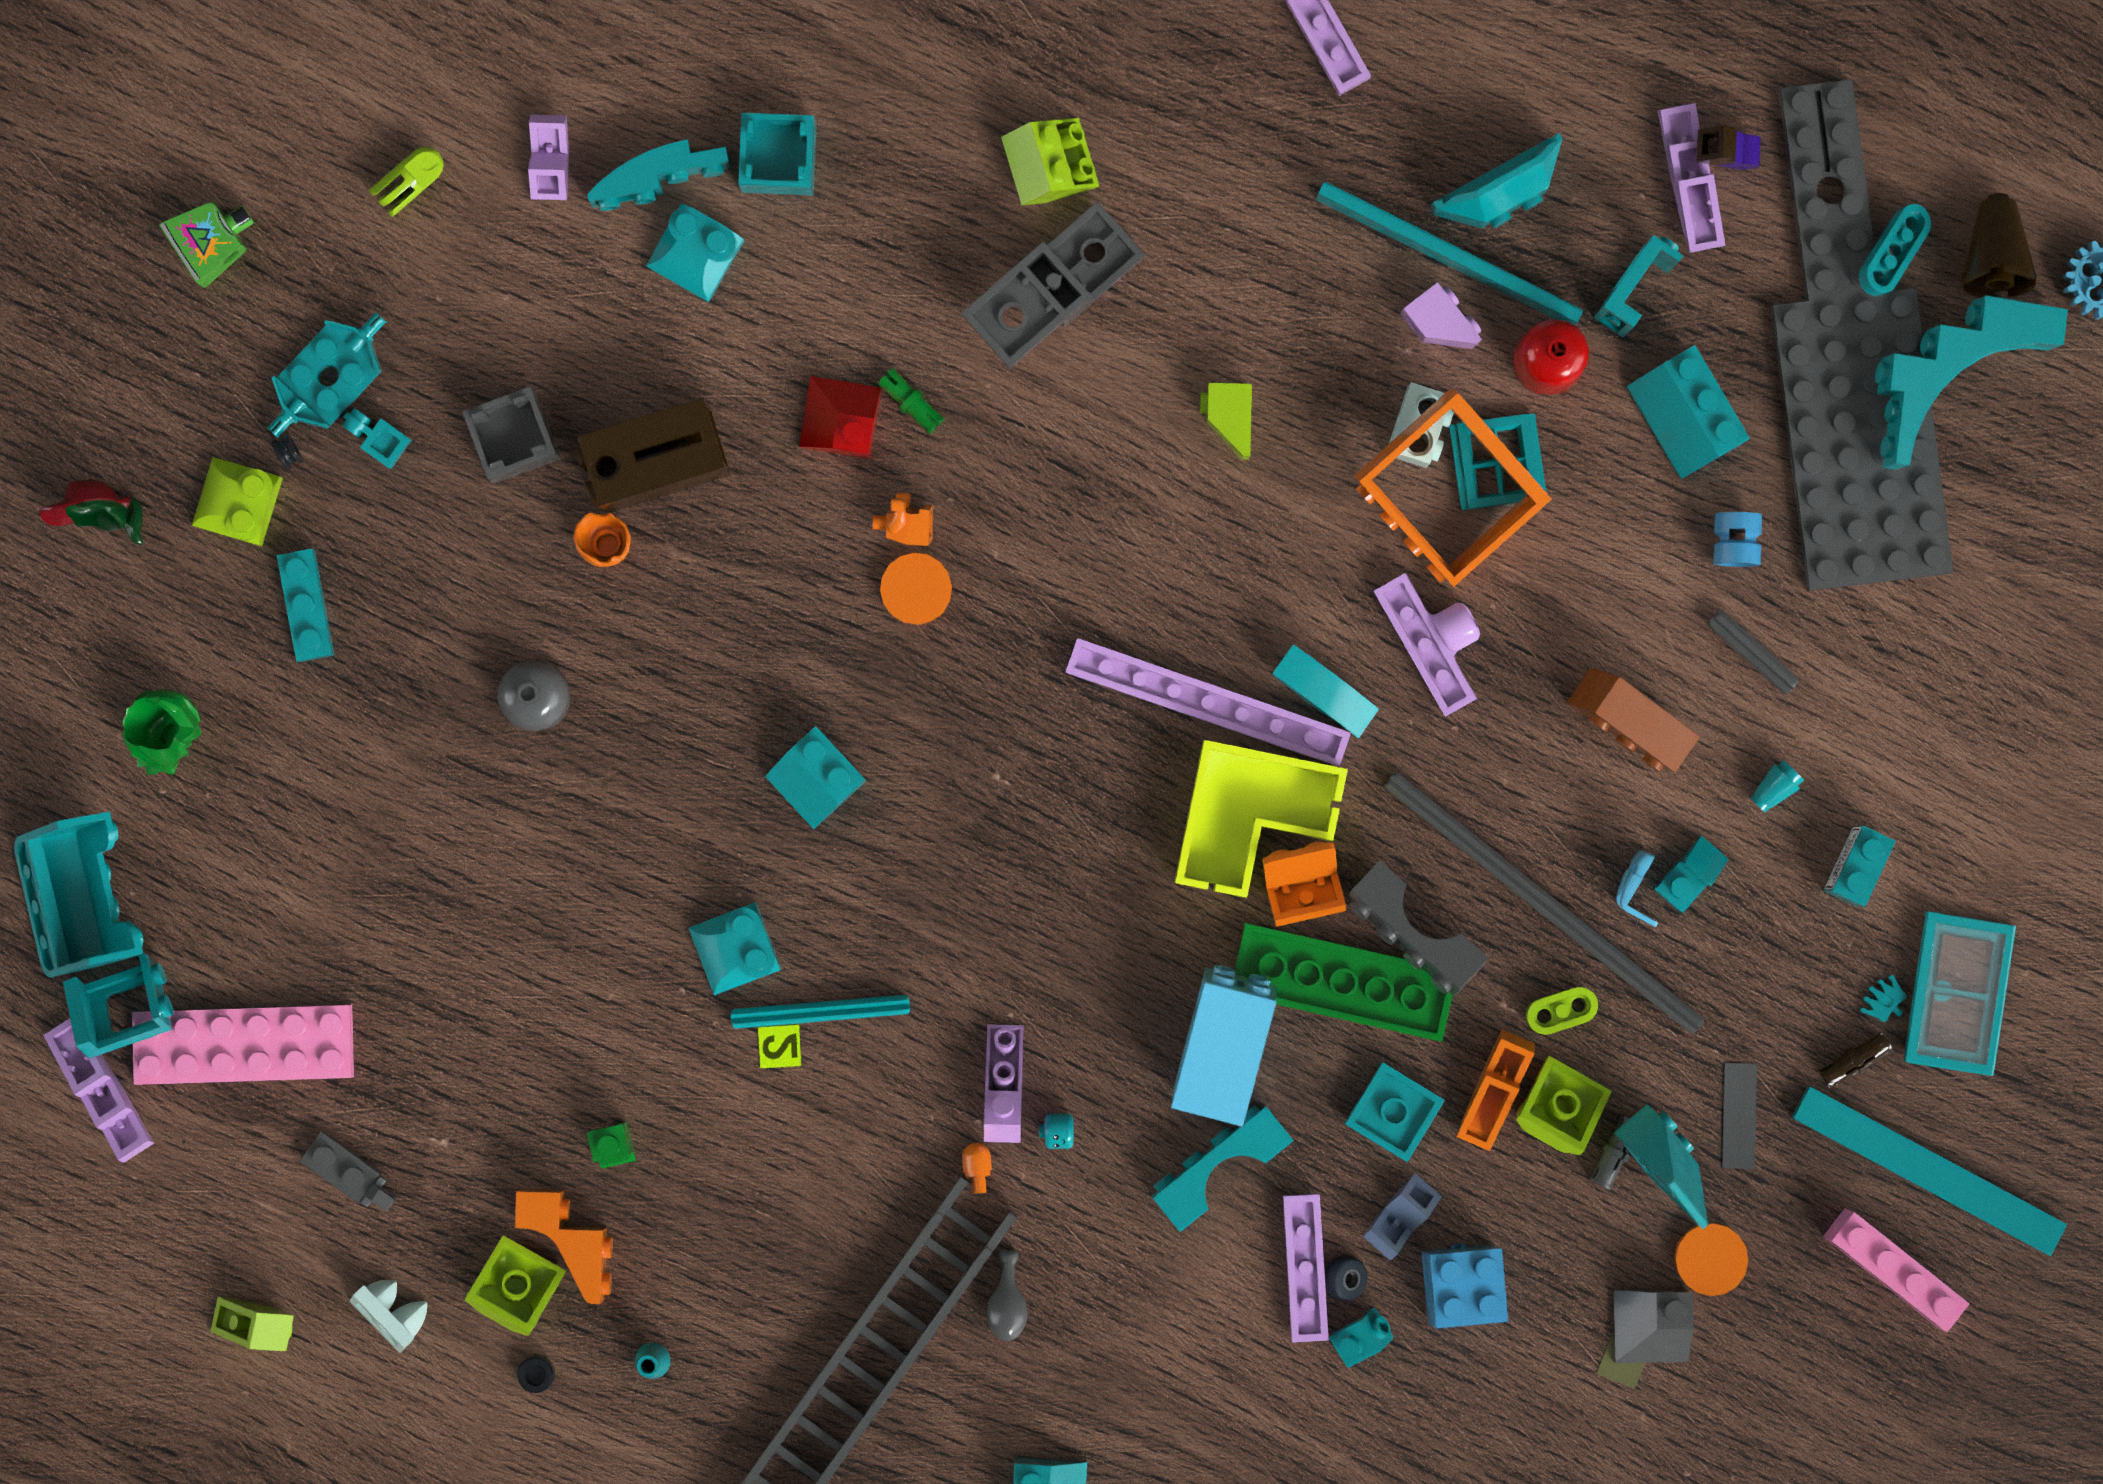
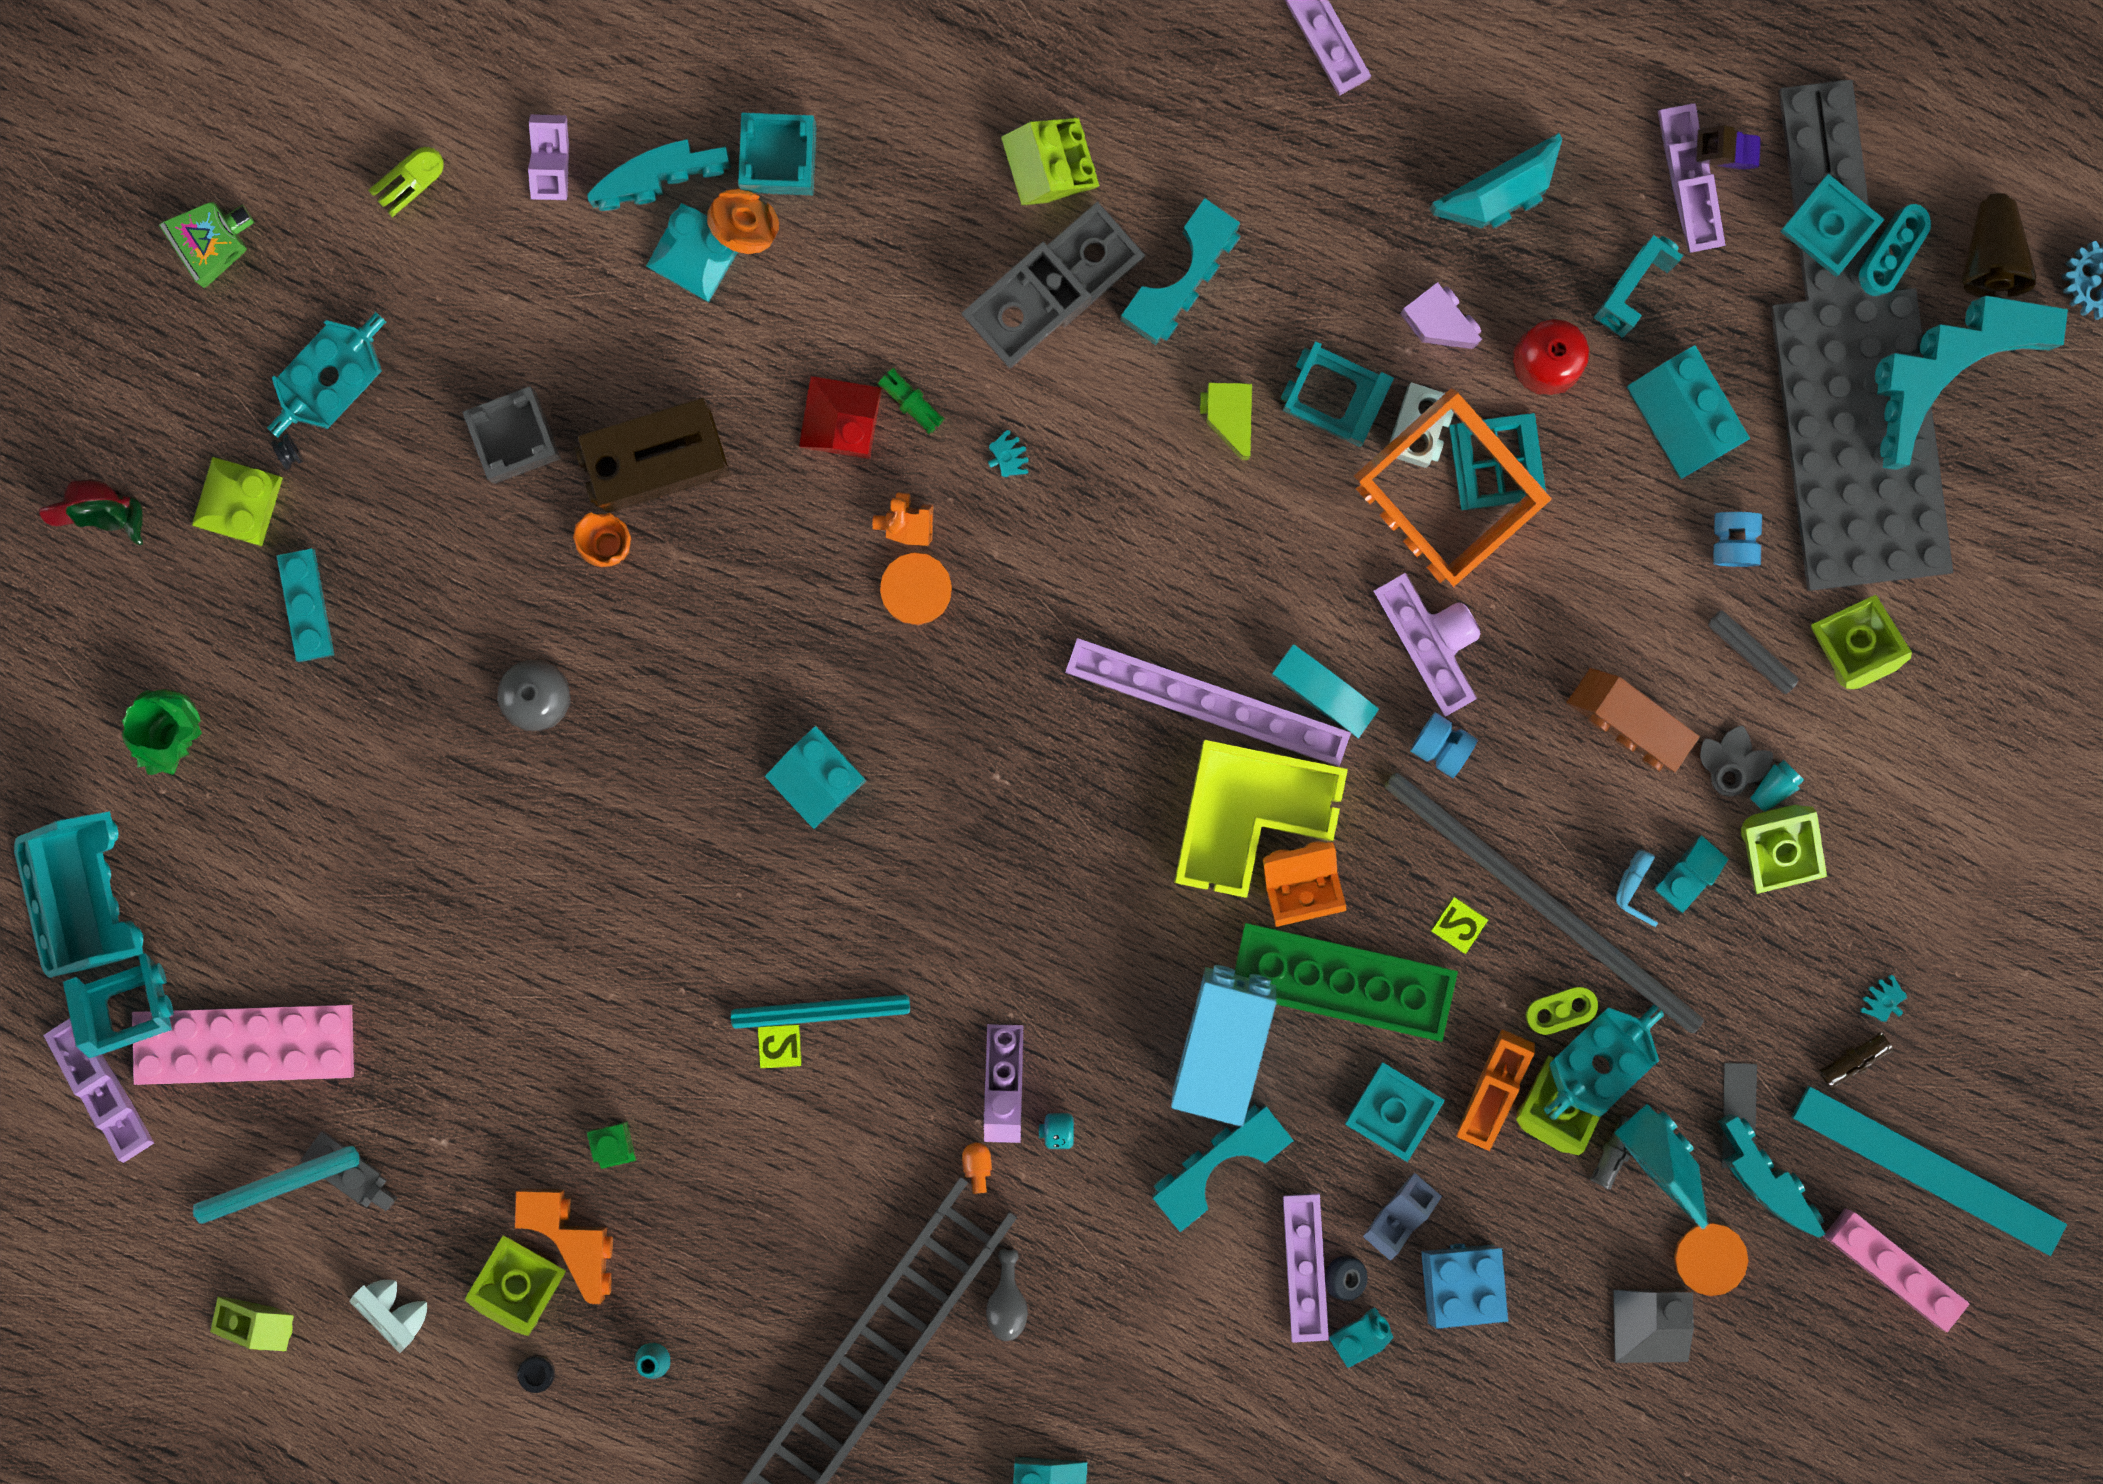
teal plate [342,408,412,469] -> none
teal slope [688,902,782,995] -> none
teal tile [1316,182,1583,325] -> none
dark grey arch [1346,860,1489,997] -> none
olive sticker [1596,1335,1645,1389] -> none
teal brick [1823,825,1896,907] -> none
clear door [1903,911,2016,1076] -> none
none -> teal axle [192,1146,360,1224]
none -> orange tile [707,189,779,254]
none -> teal piece [988,430,1029,478]
none -> teal arch [1121,198,1241,345]
none -> teal window [1280,341,1394,447]
none -> dark azure wheel [1410,712,1478,779]
none -> clear neon green sticker [1432,897,1488,954]
none -> teal plate [1544,1005,1664,1120]
none -> dark grey plate [1700,726,1773,797]
none -> teal slope [1717,1114,1825,1238]
none -> lime slope [1741,805,1827,894]
none -> teal plate [1780,174,1885,277]
none -> lime slope [1811,595,1912,689]

